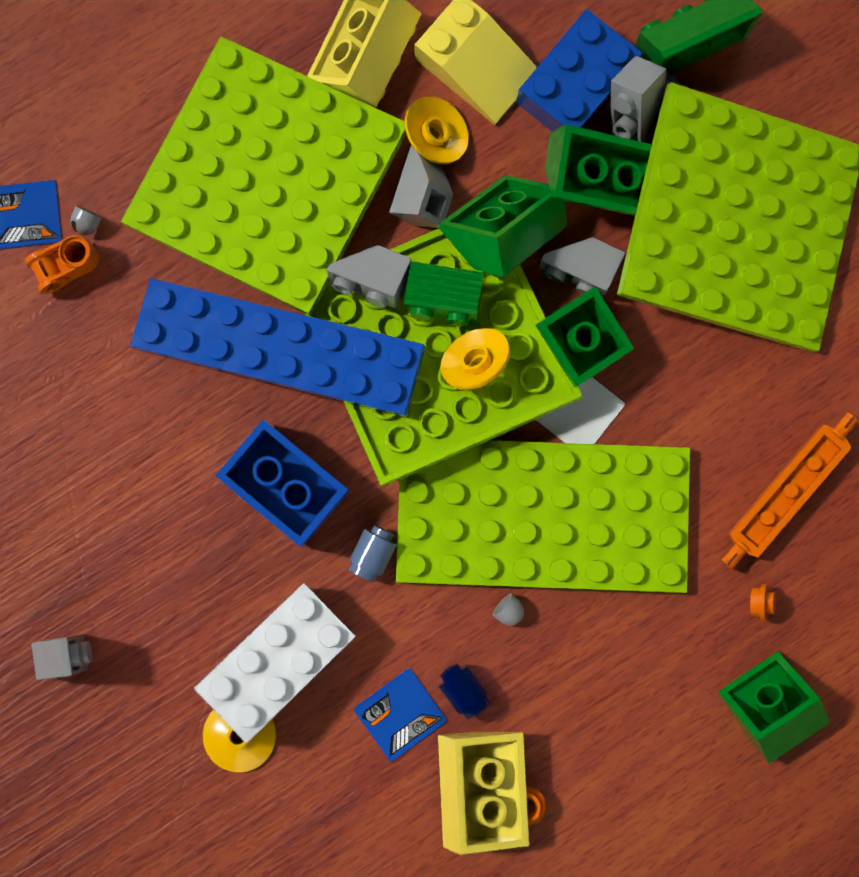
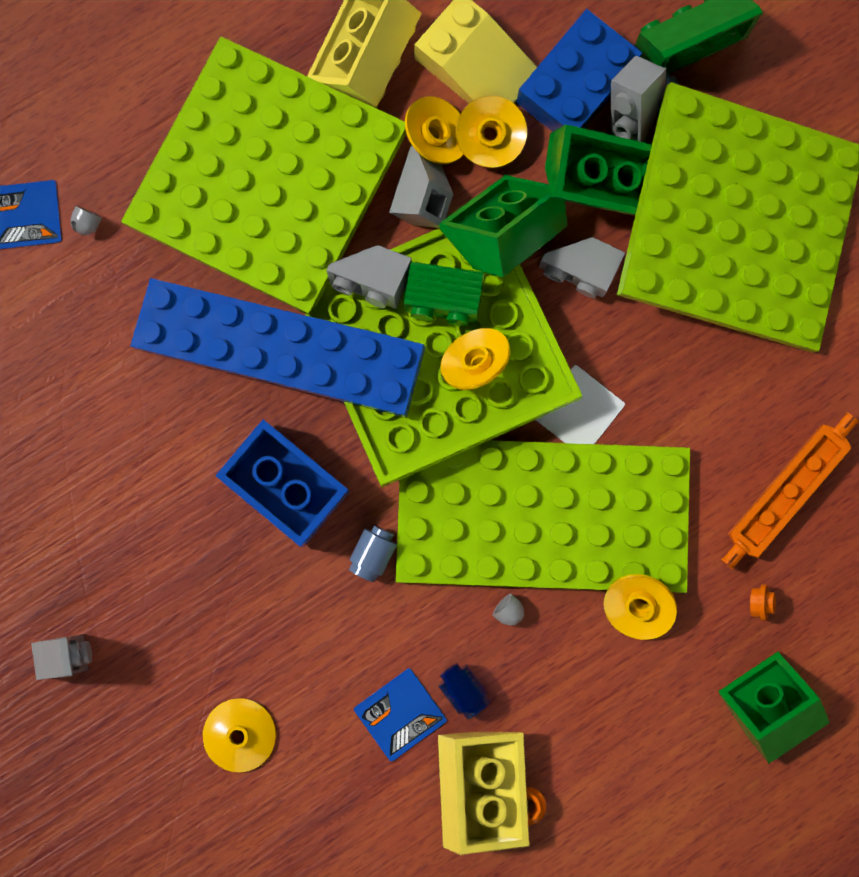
orange piece [24,235,100,294] -> none
white brick [194,583,355,743] -> none
green slope [535,286,634,388] -> none
none -> yellow dish [456,96,527,168]
none -> yellow dish [604,574,677,640]

